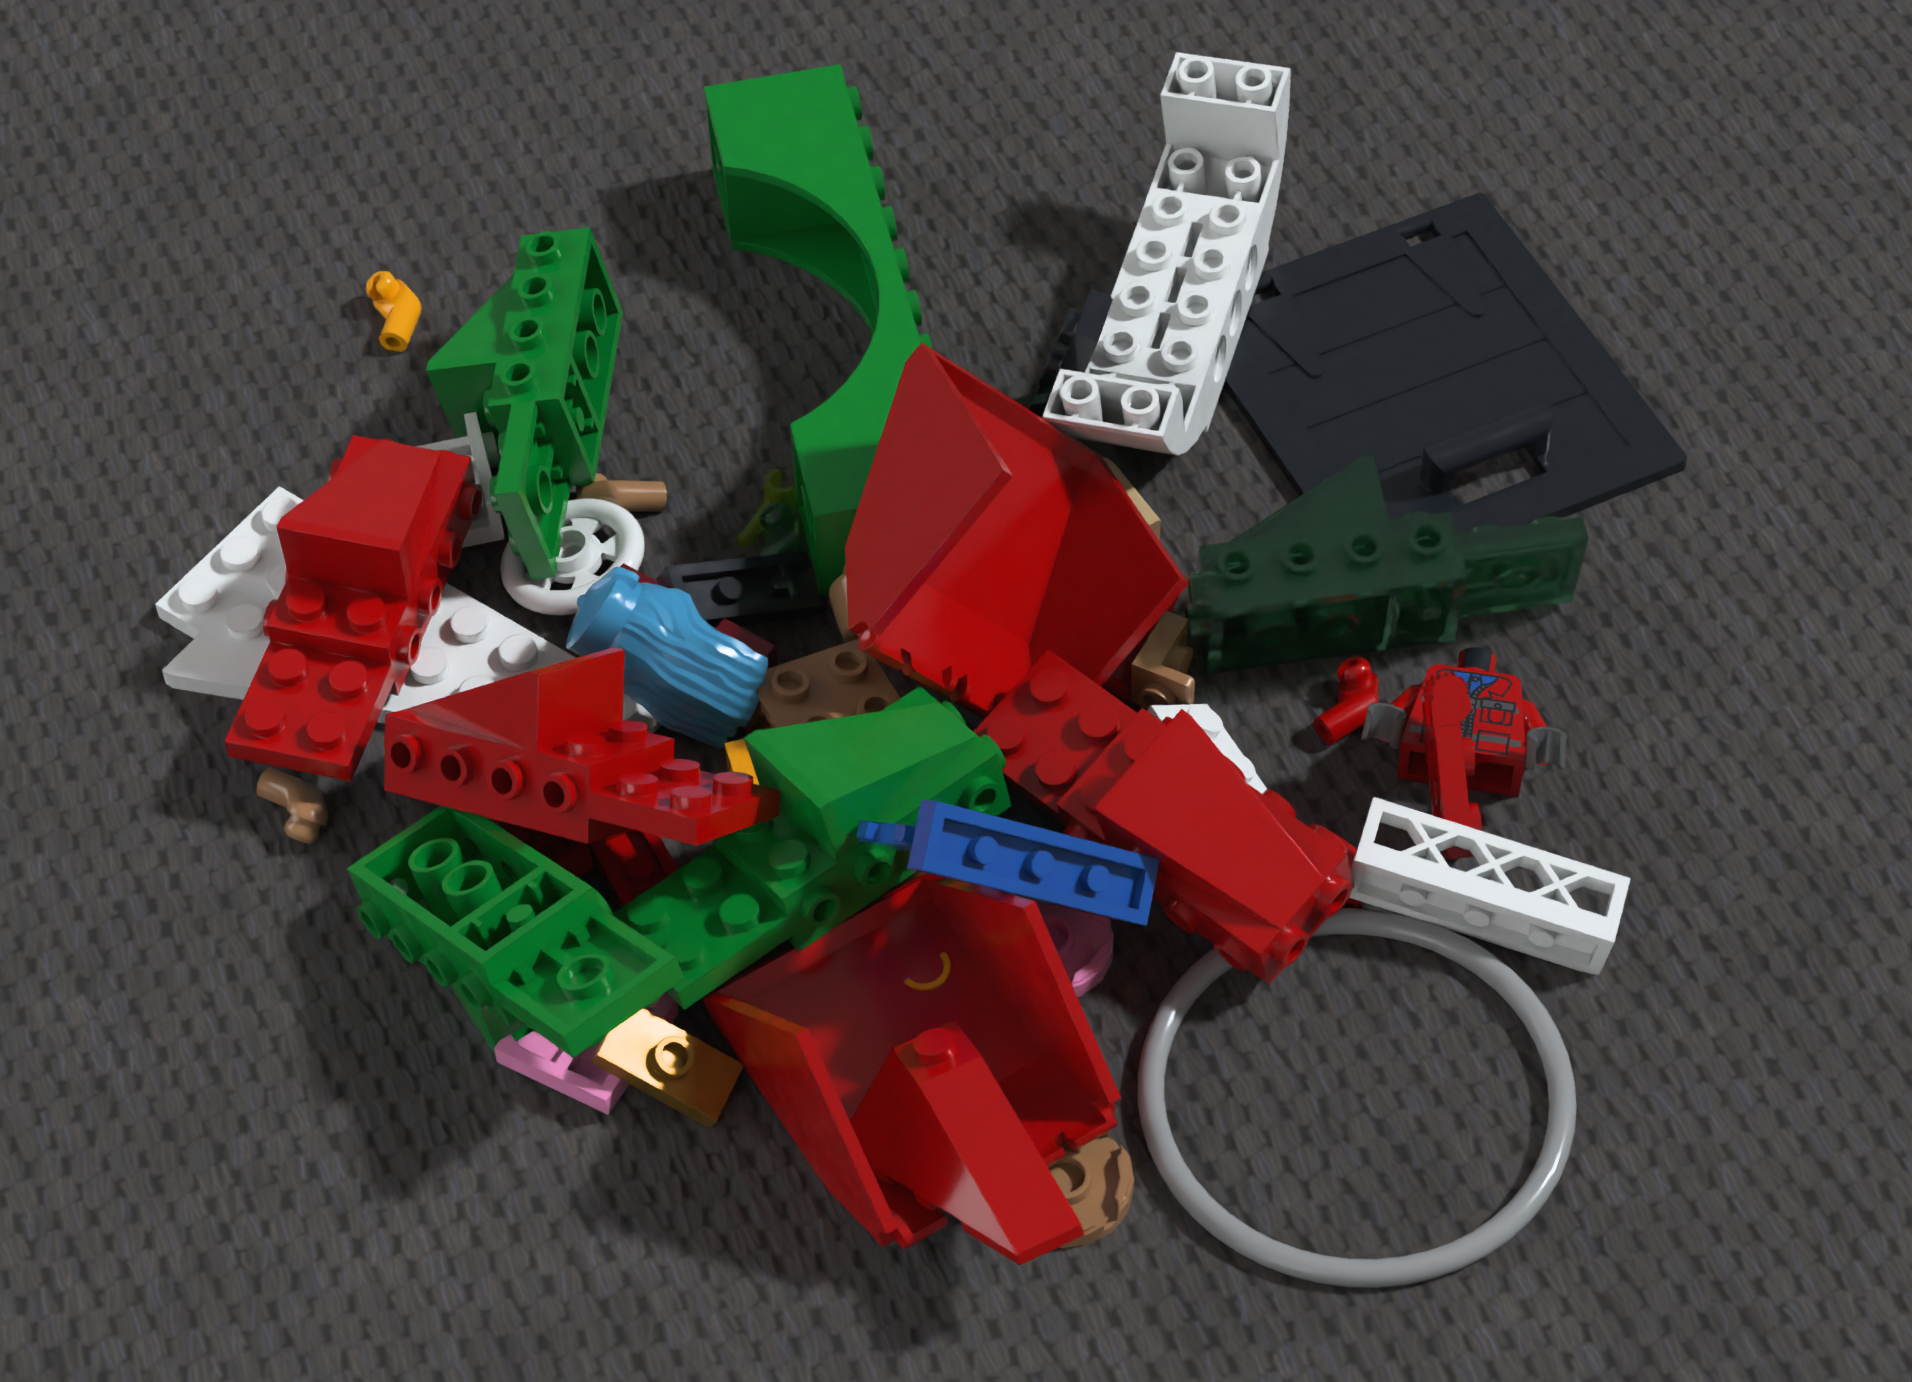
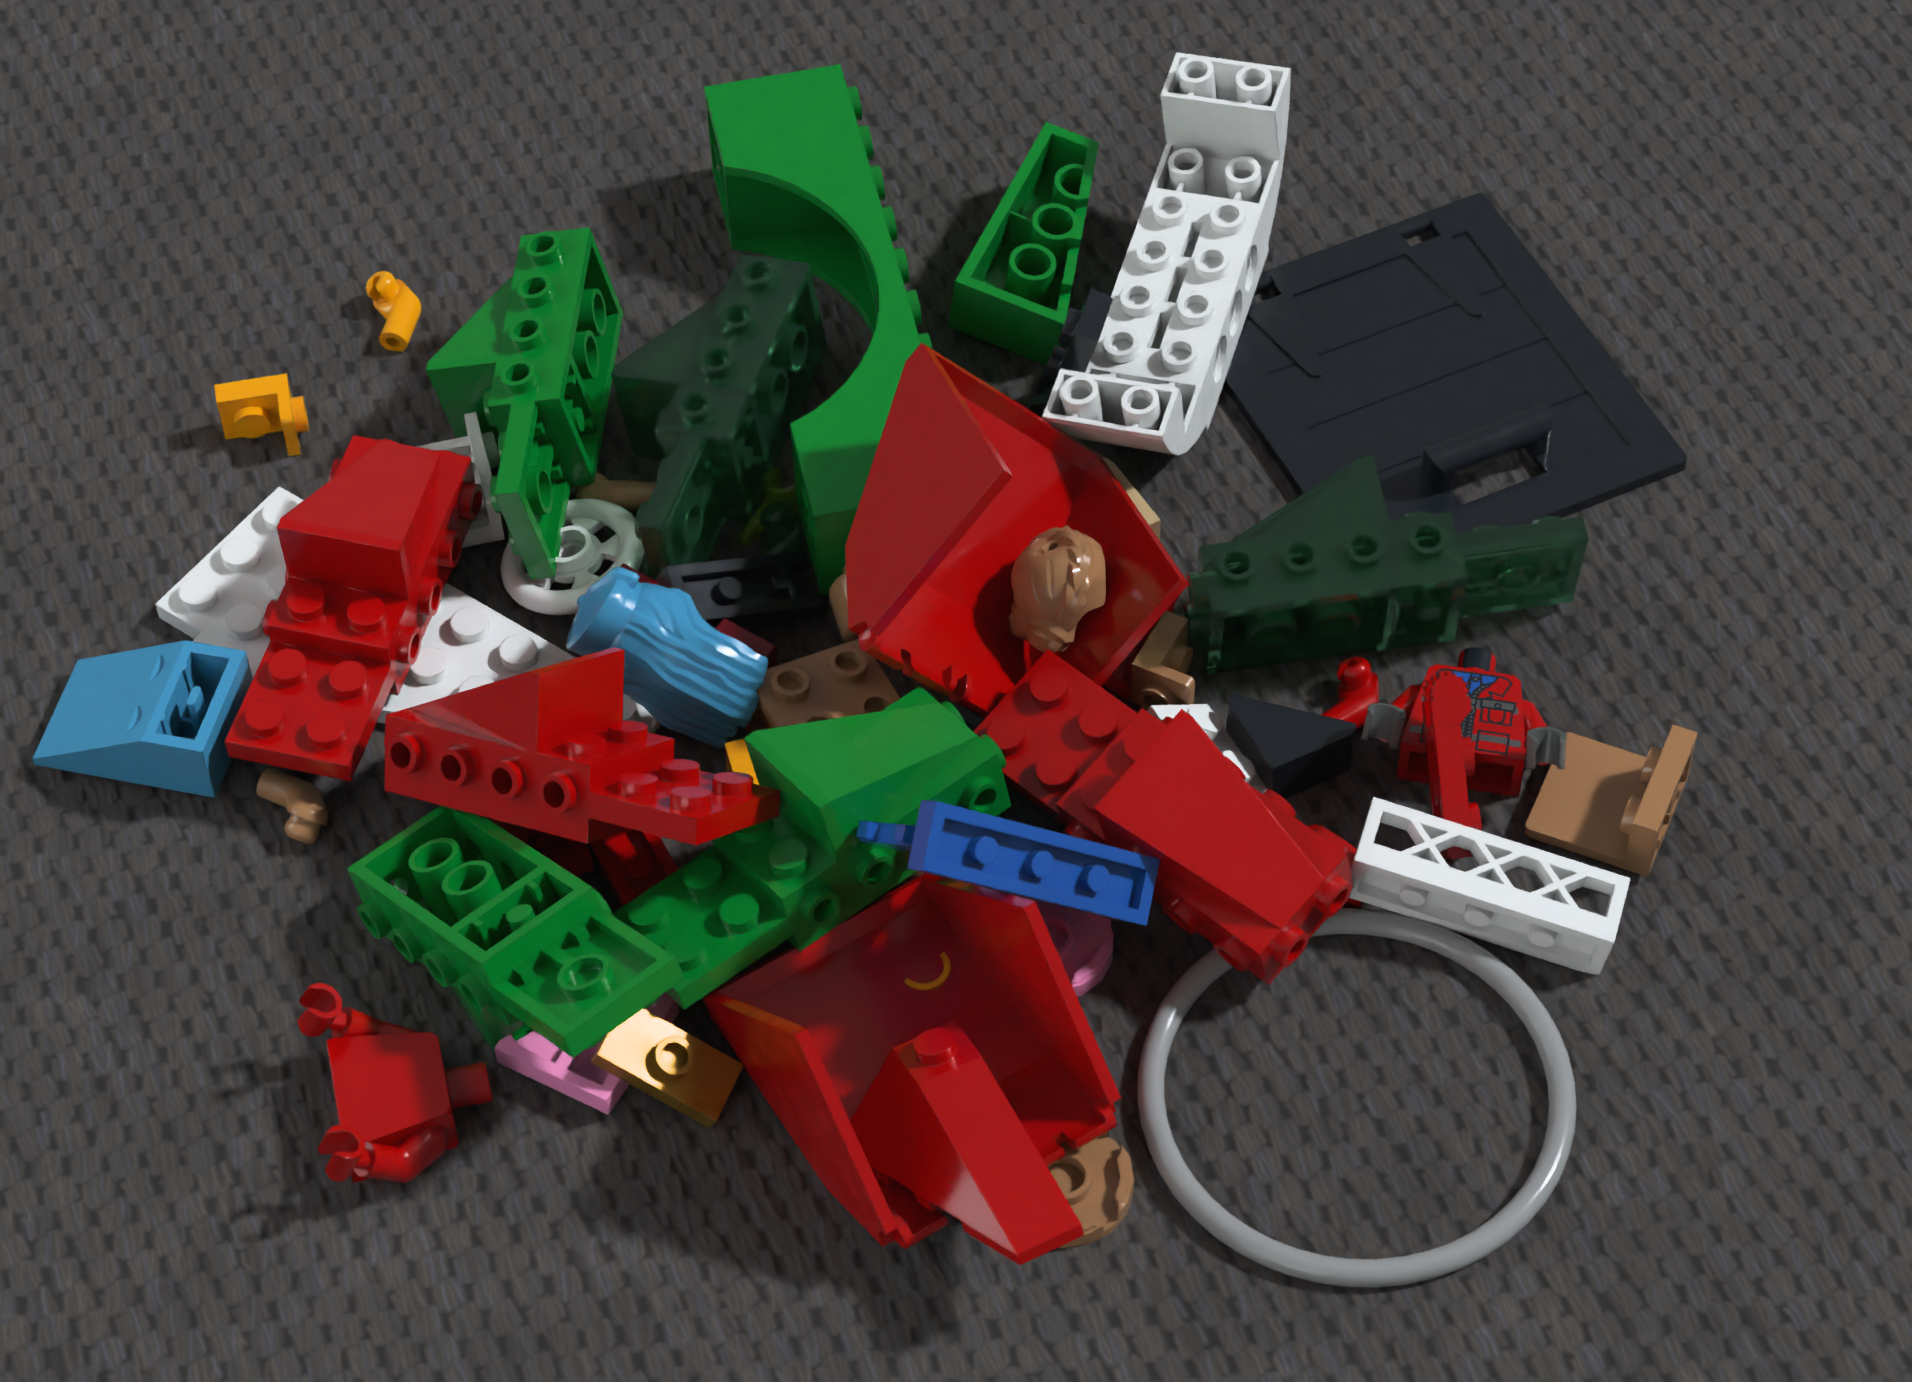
none -> dark azure slope [32,640,253,798]
none -> light orange bracket [214,373,309,457]
none -> red torso [297,983,493,1183]
none -> clear green wedge [611,254,828,581]
none -> green wedge [948,122,1099,365]
none -> medium nougat hair [1008,525,1106,653]
none -> black slope [1226,694,1356,799]
none -> medium nougat bracket [1524,725,1698,877]

